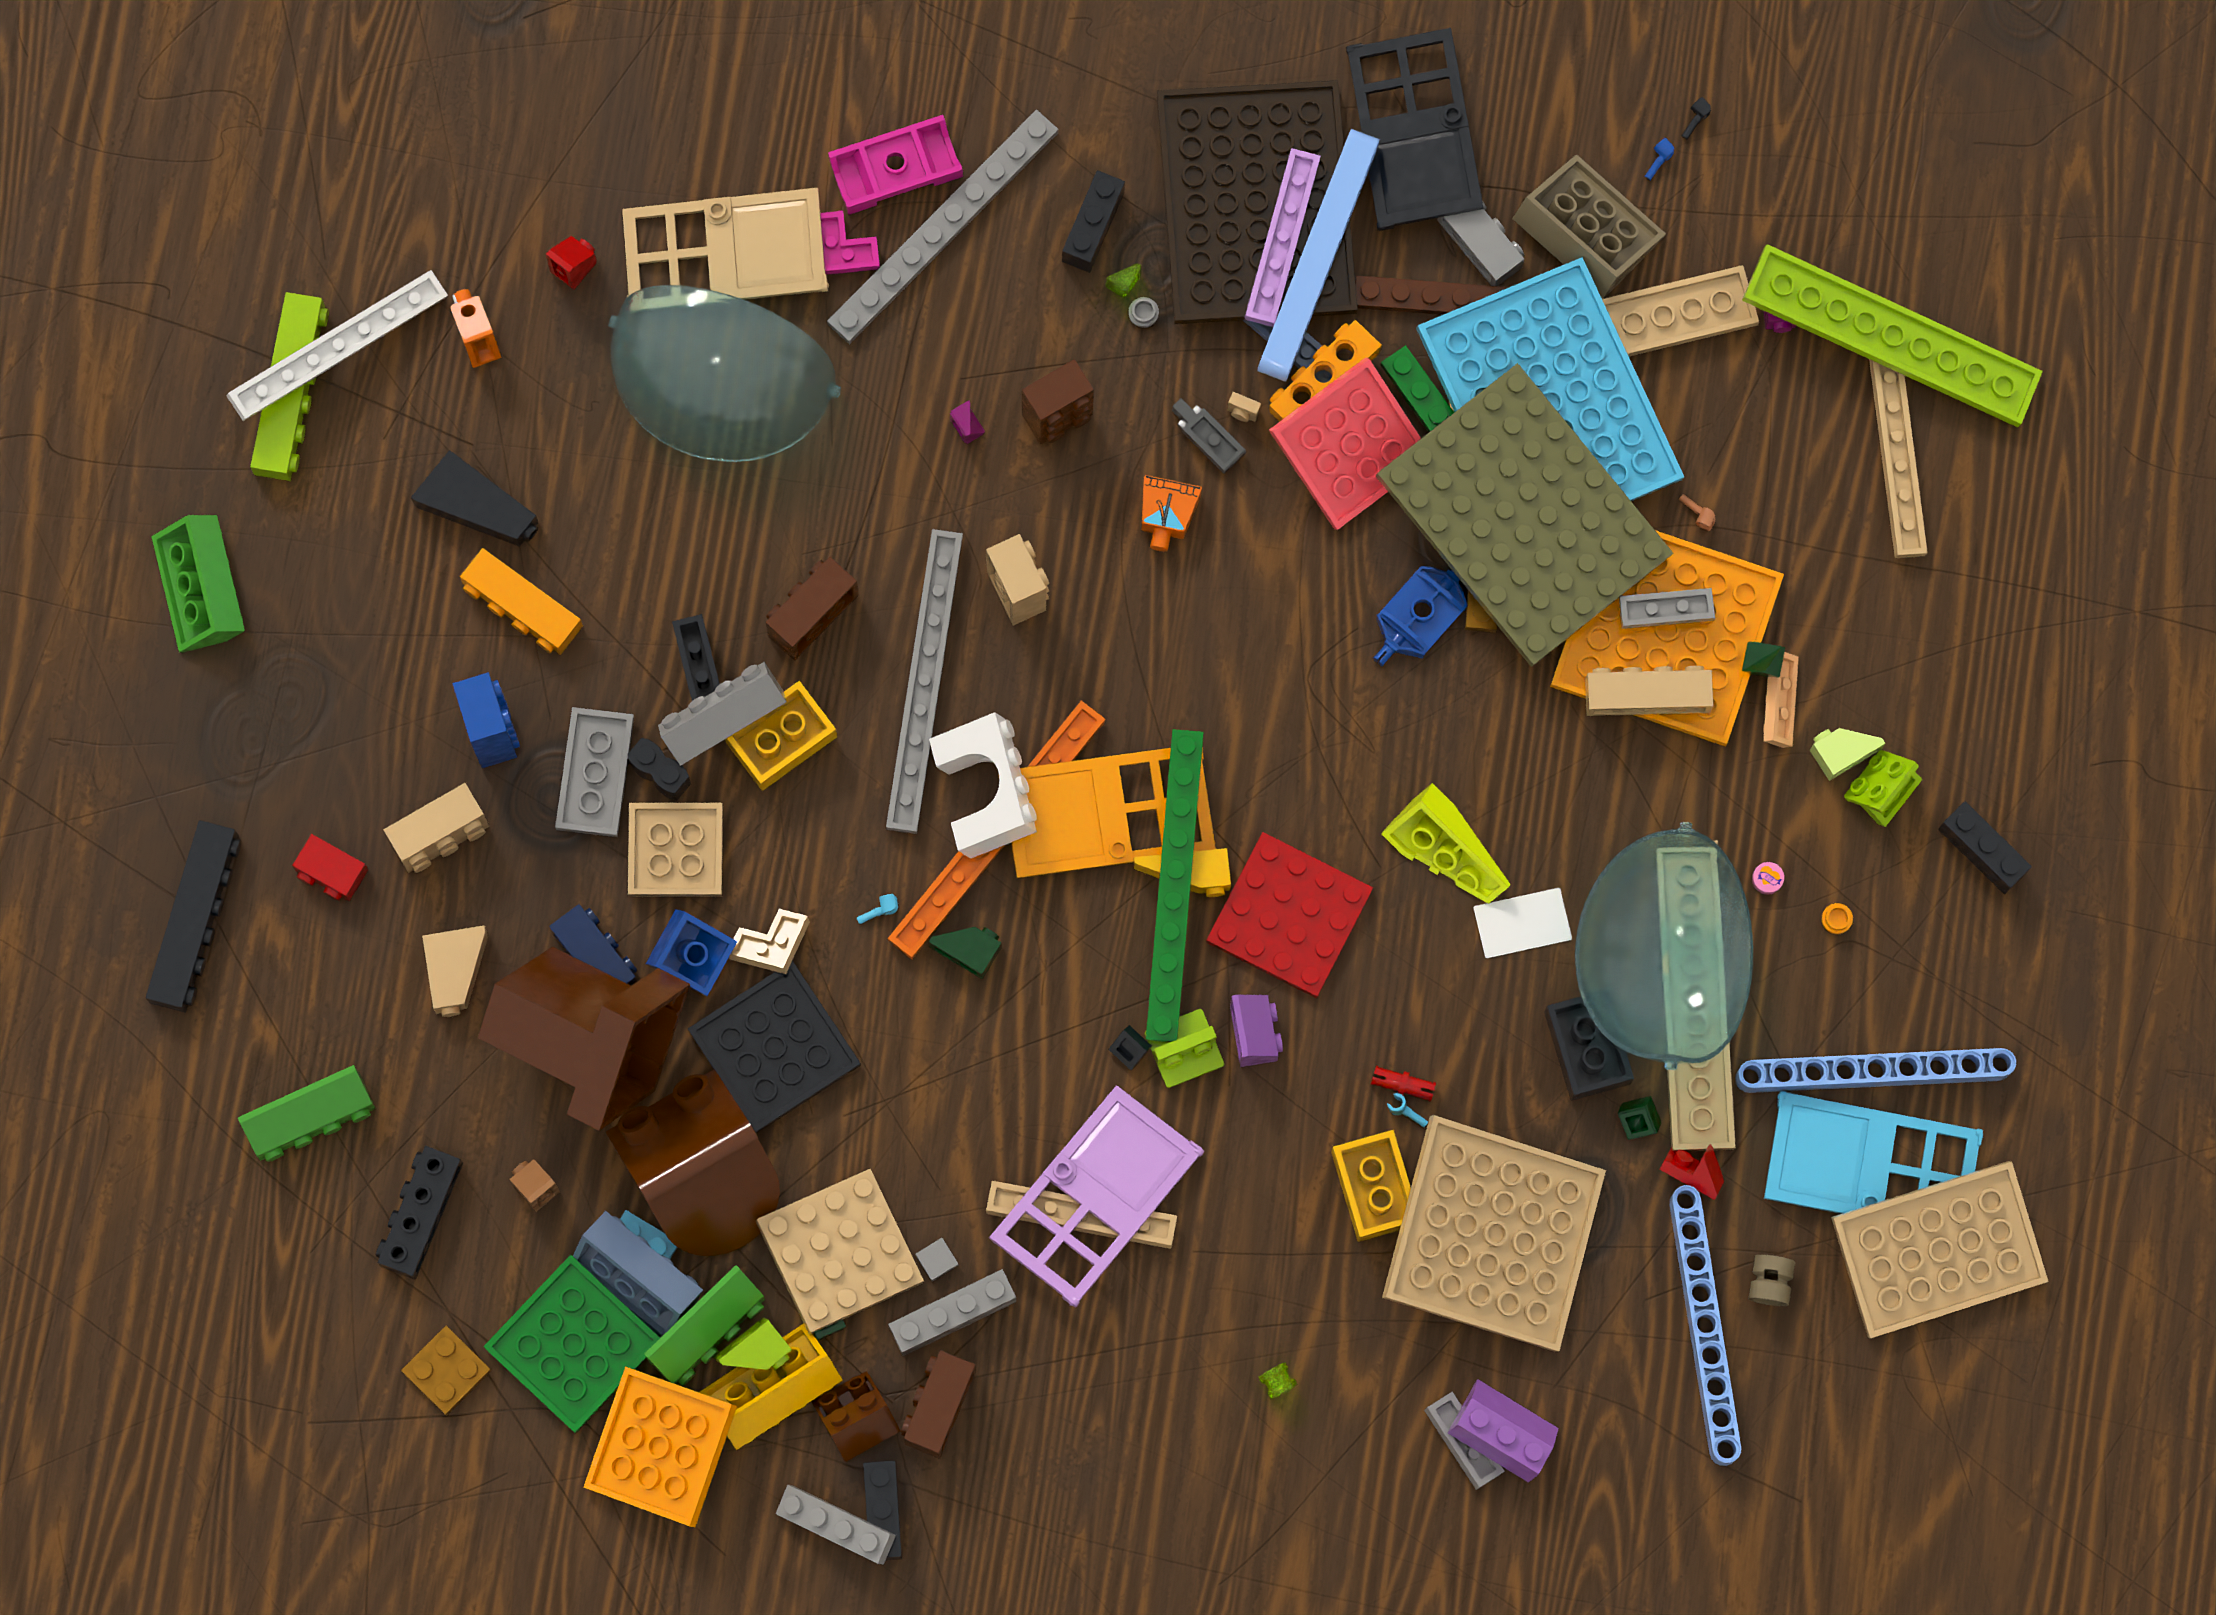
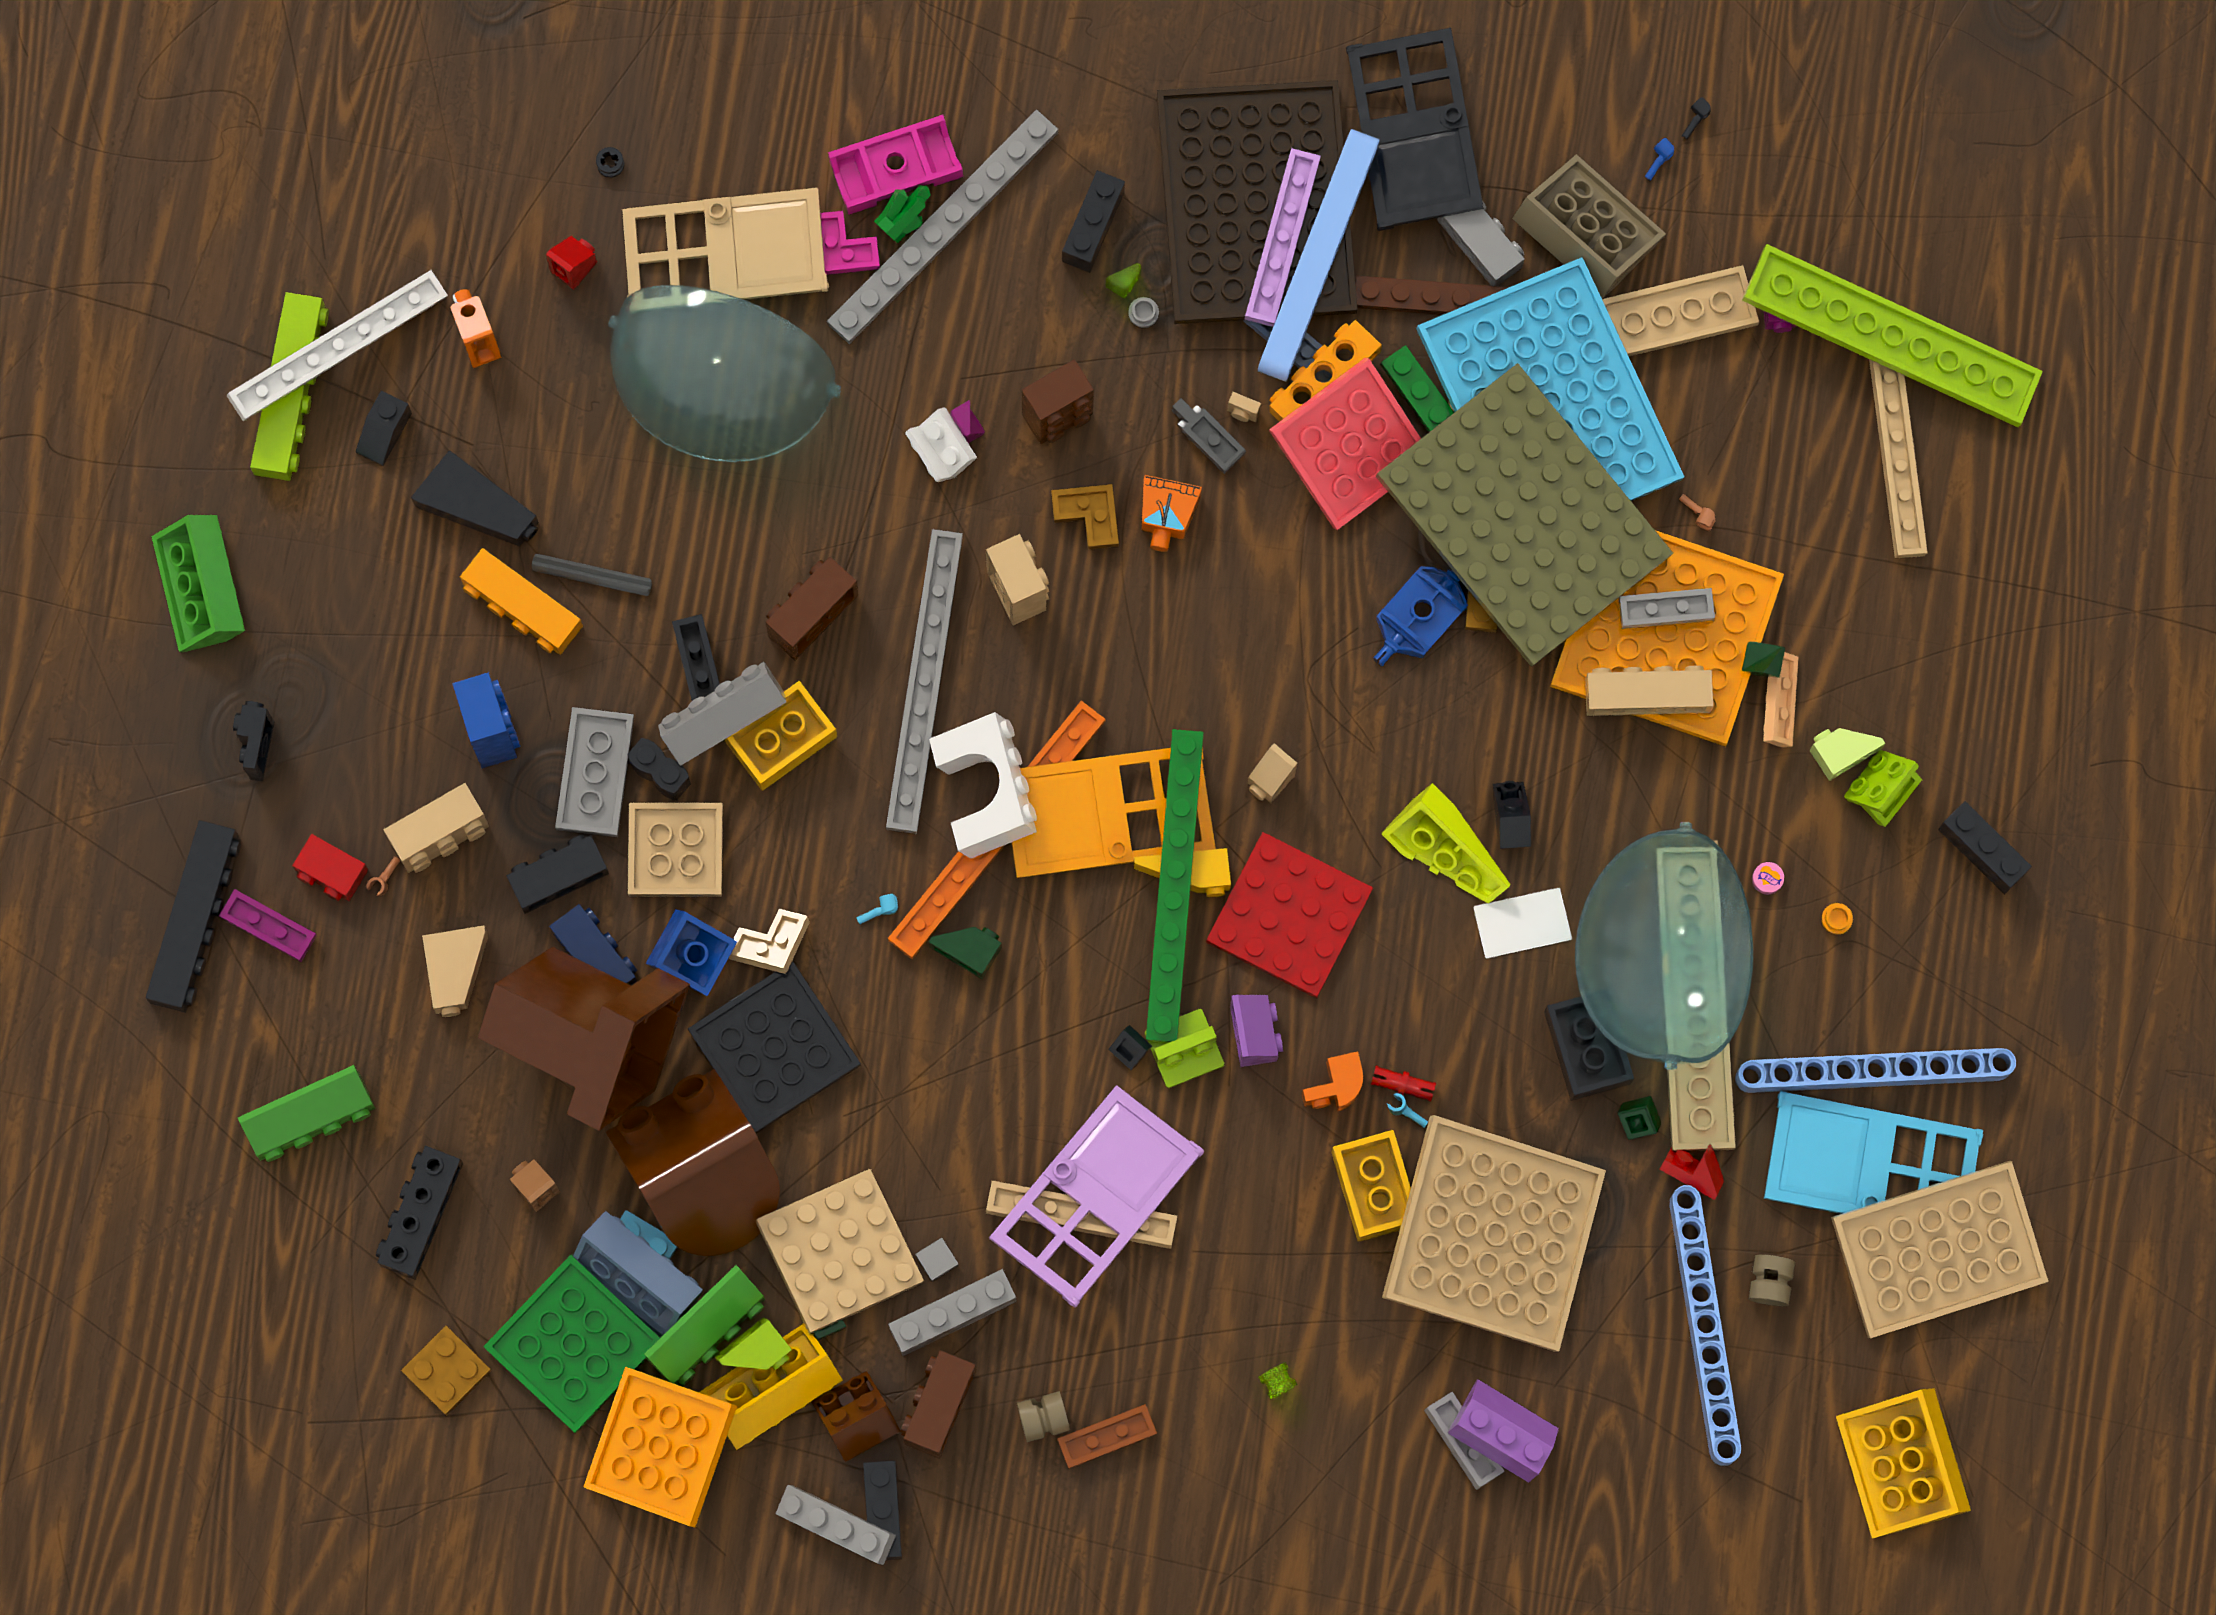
none -> magenta plate [219,889,317,962]
none -> black plate [233,701,275,782]
none -> black slope [356,390,412,466]
none -> nougat hand [366,856,401,896]
none -> black brick [506,835,609,914]
none -> dark grey axle [532,554,652,596]
none -> black bush [596,147,624,178]
none -> green rock [874,185,931,243]
none -> white bracket [906,407,977,482]
none -> dark tan wheel [1017,1391,1070,1442]
none -> pearl gold plate [1051,484,1119,550]
none -> dark orange plate [1057,1404,1157,1469]
none -> tan slope [1247,743,1298,803]
none -> orange brick [1302,1051,1363,1111]
none -> black slope [1493,781,1531,849]
none -> yellow slope [1836,1388,1971,1539]

